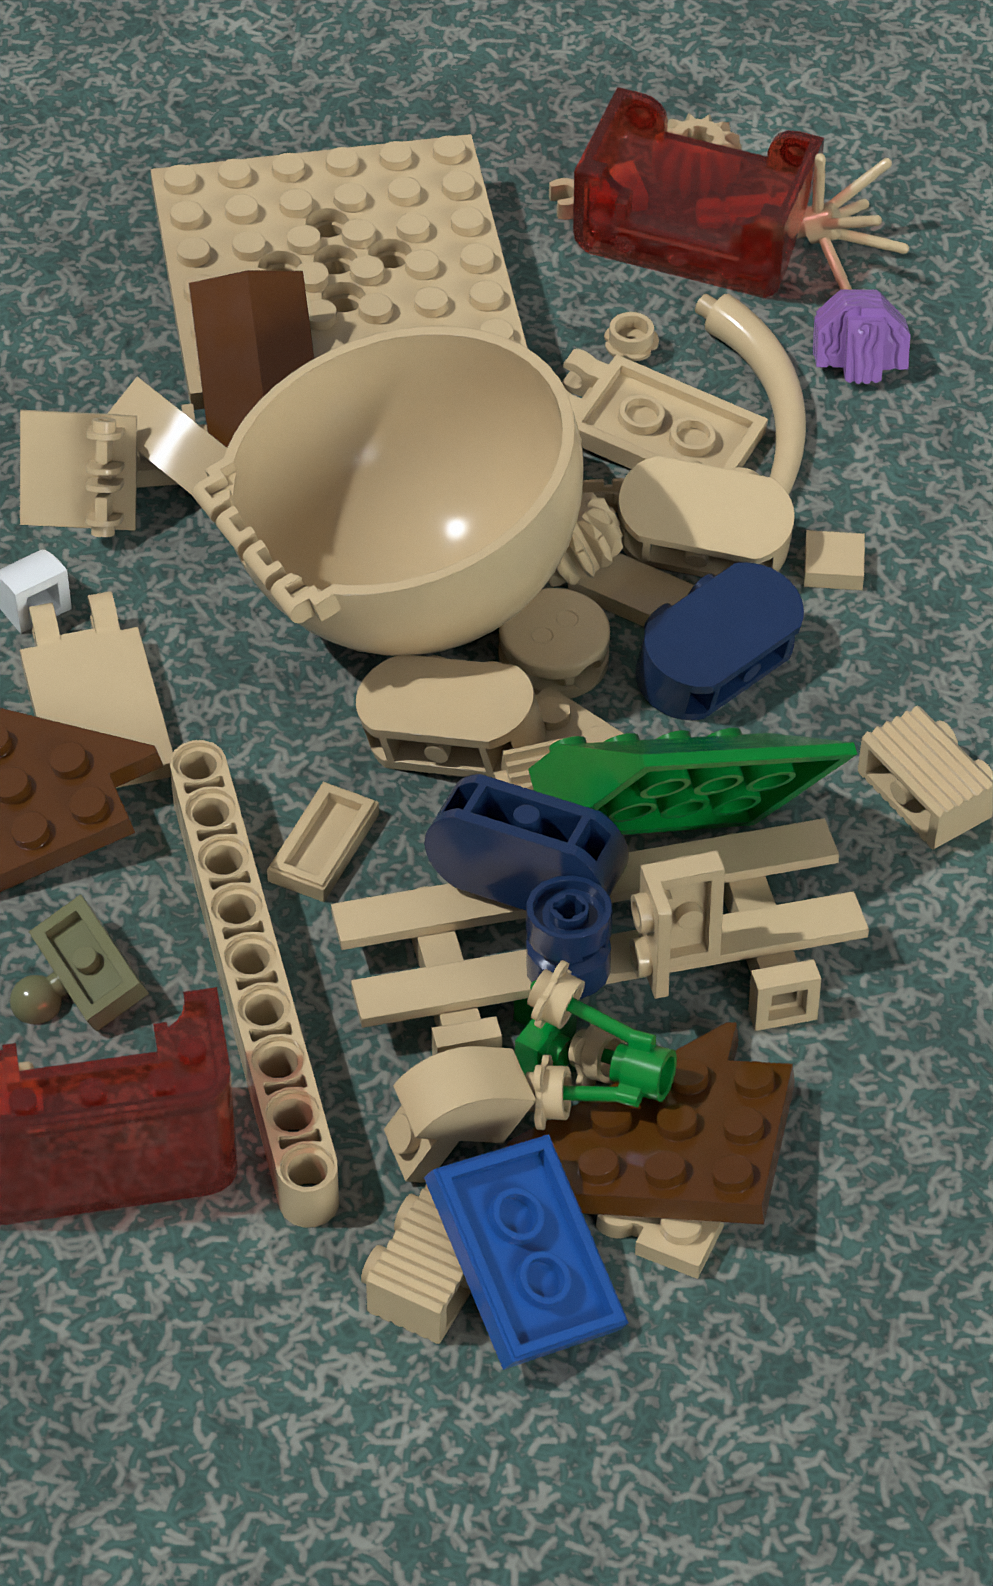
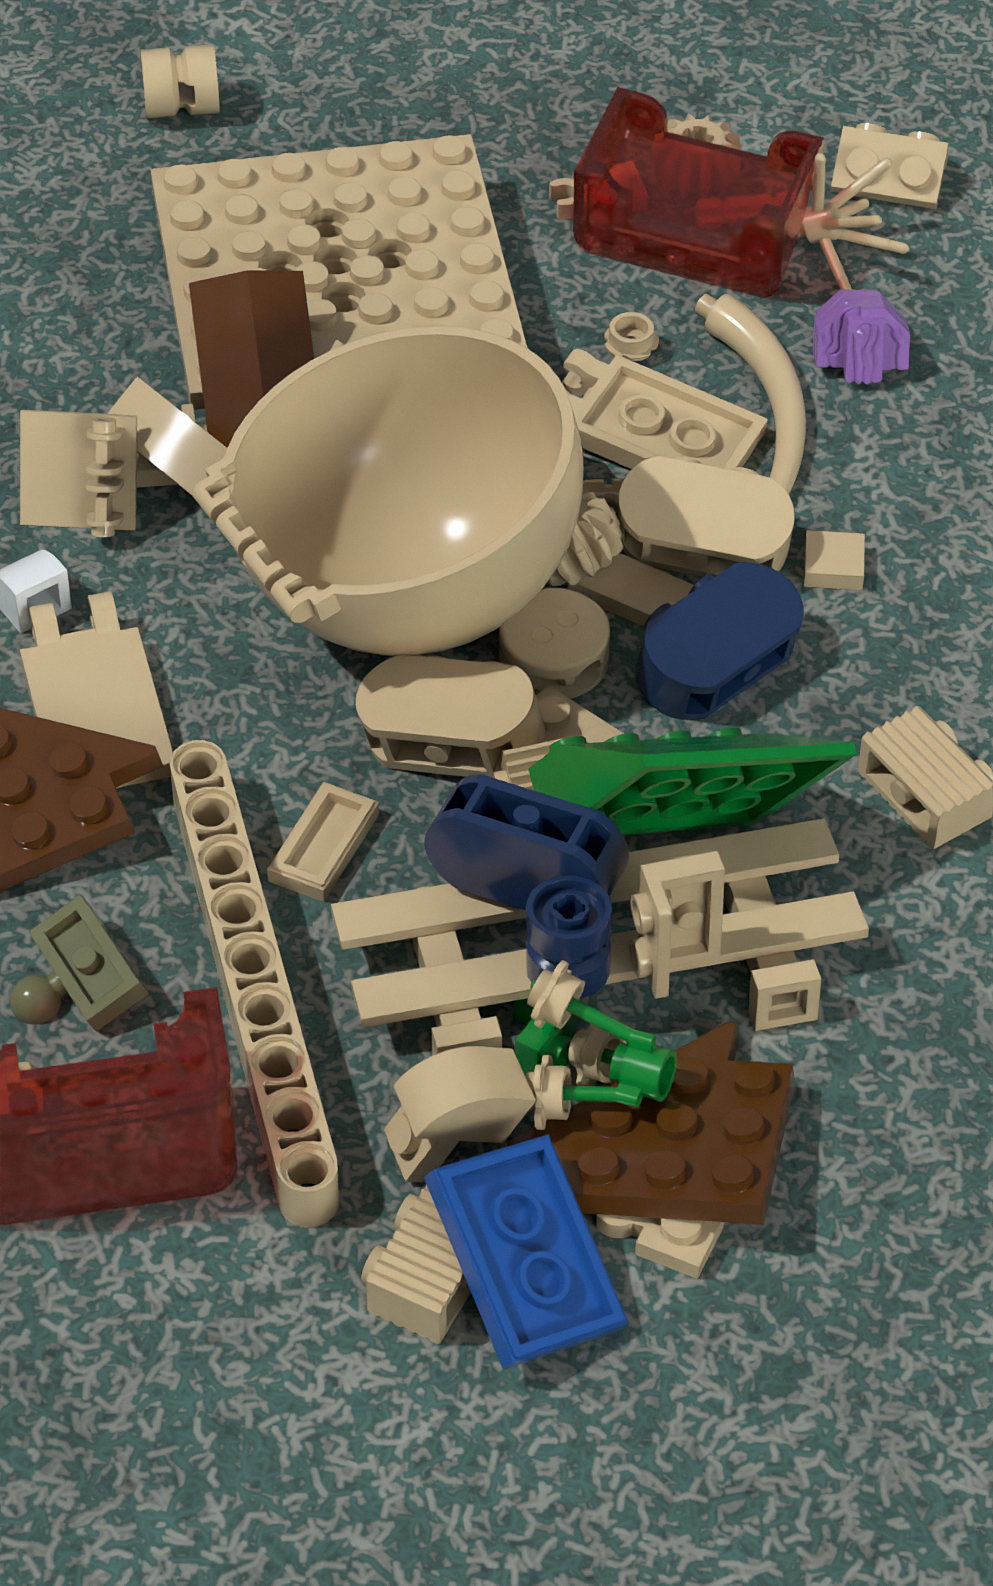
none -> tan wheel [141,45,220,119]
none -> tan bracket [831,123,949,209]

